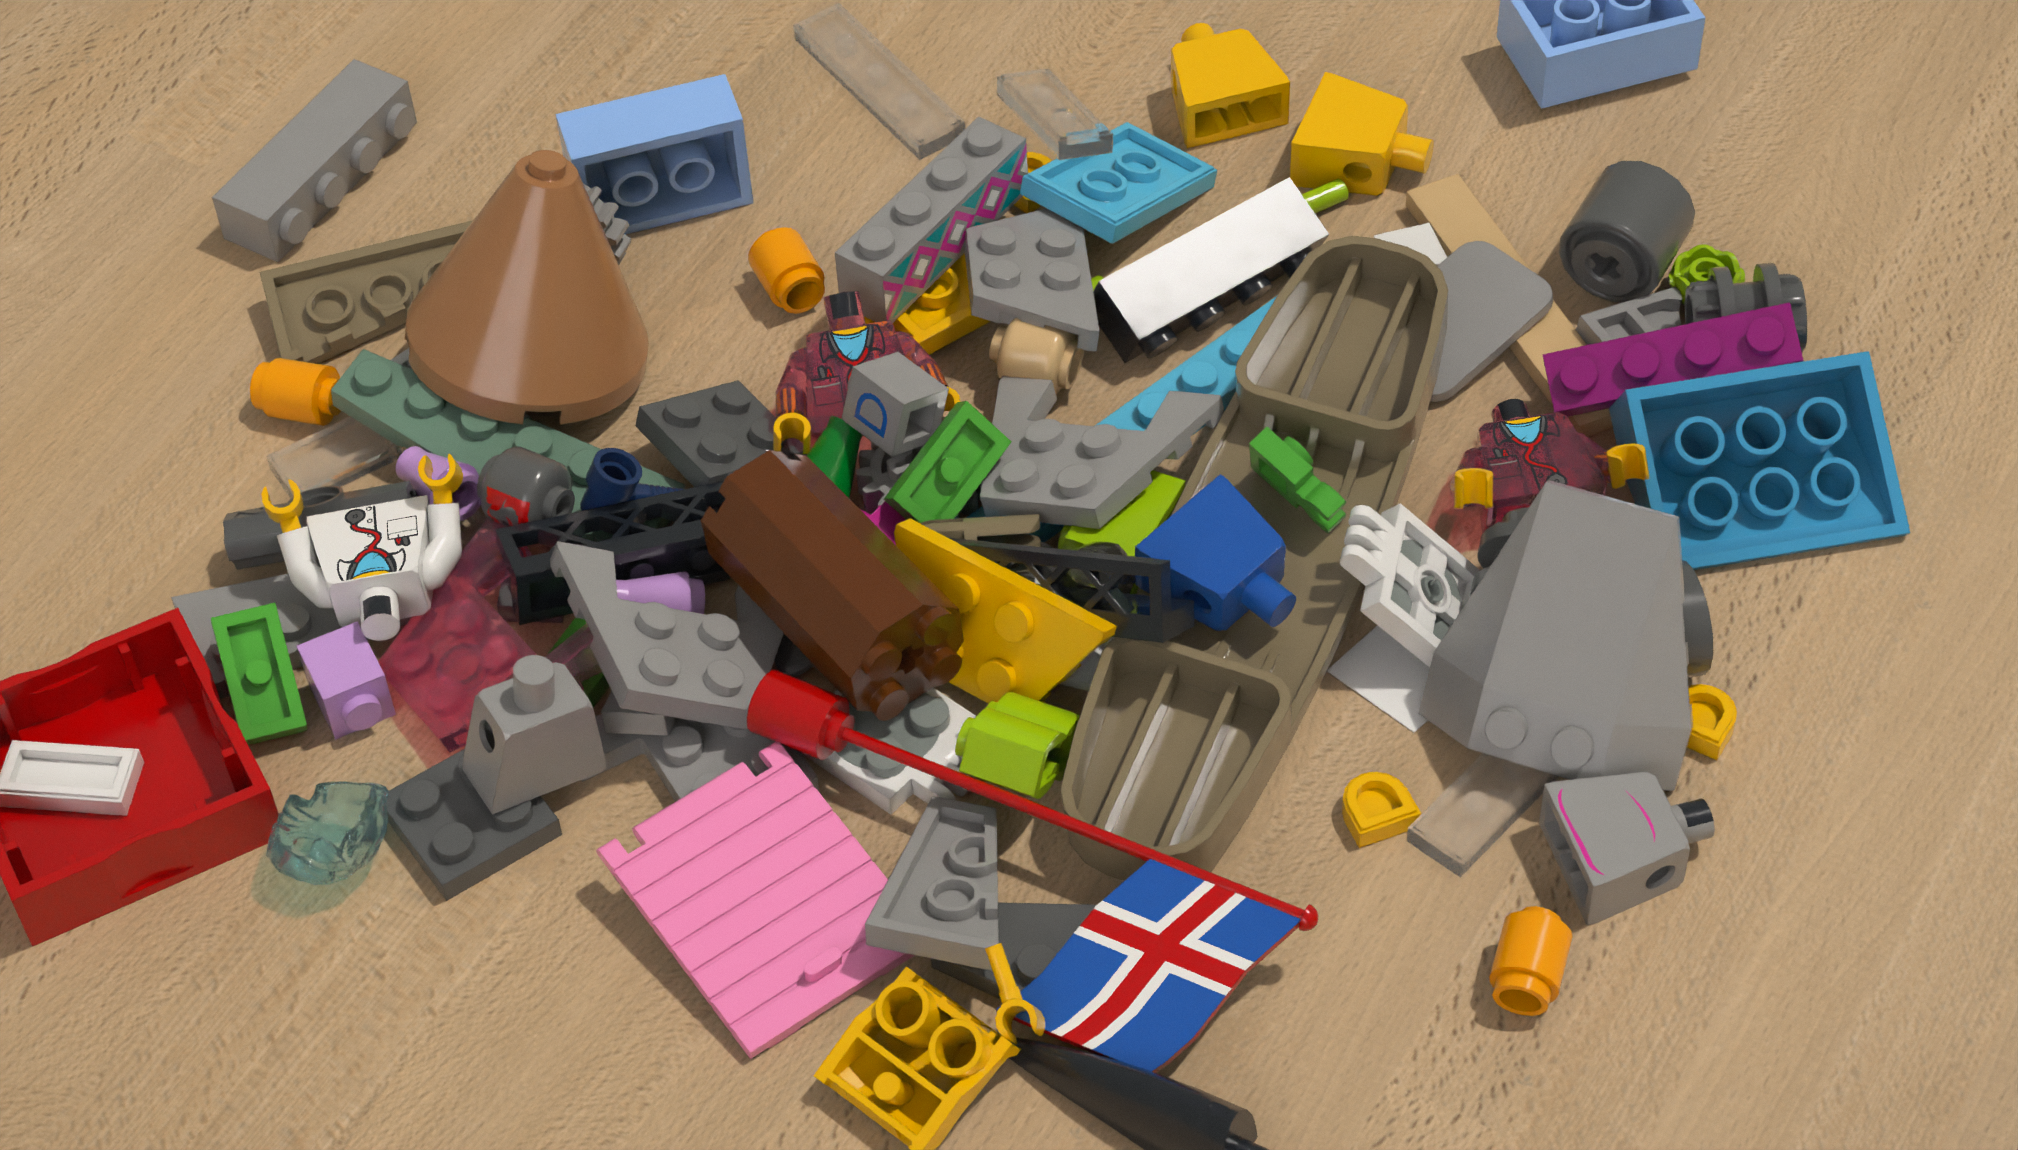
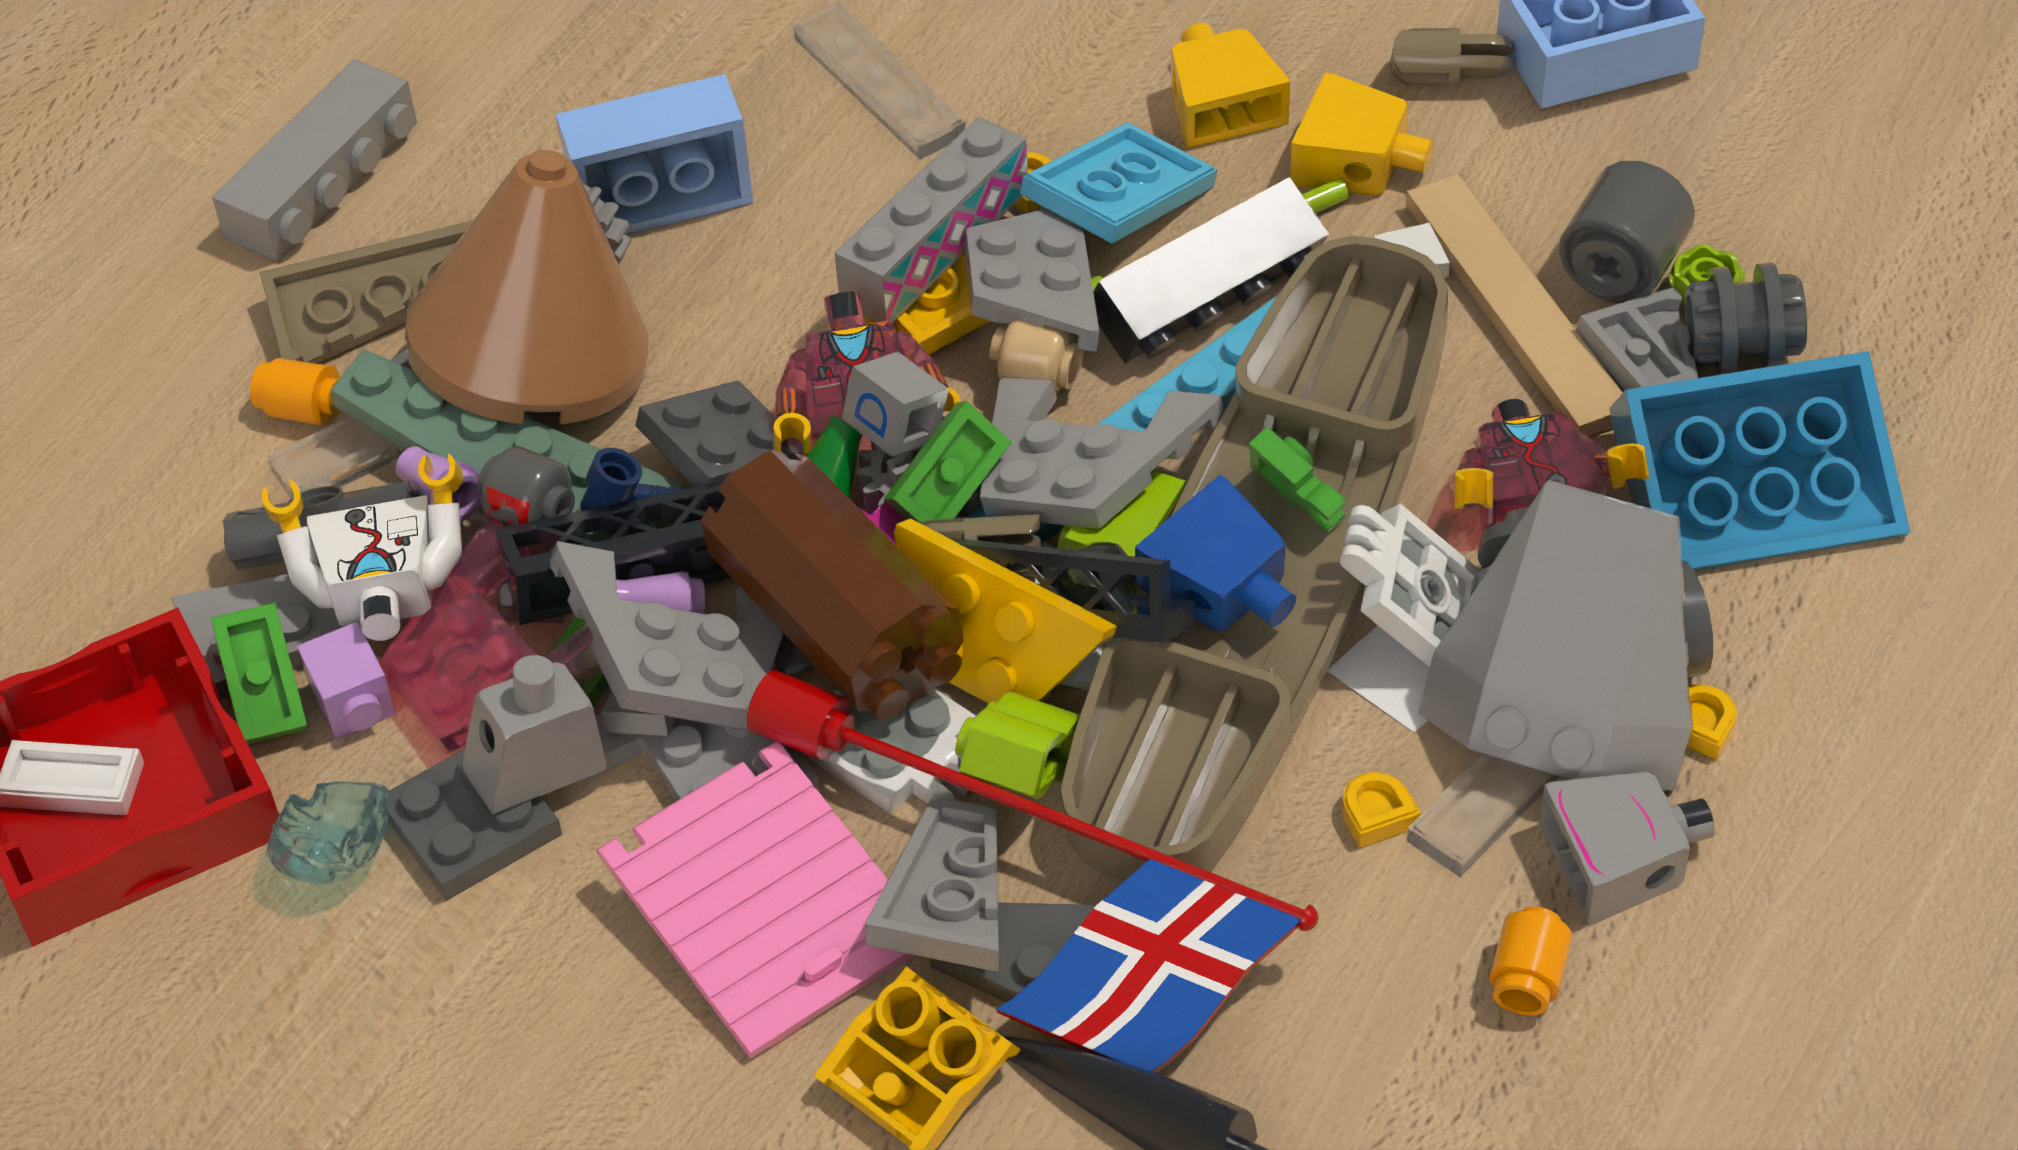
light orange brick [748,227,825,314] -> none
yellow hand [985,943,1046,1044] -> none
clear tile [997,68,1113,160] -> none
light grey piece [1430,241,1553,402] -> none
magenta plate [1542,302,1804,419] -> none
none -> dark tan arm [1390,28,1514,84]

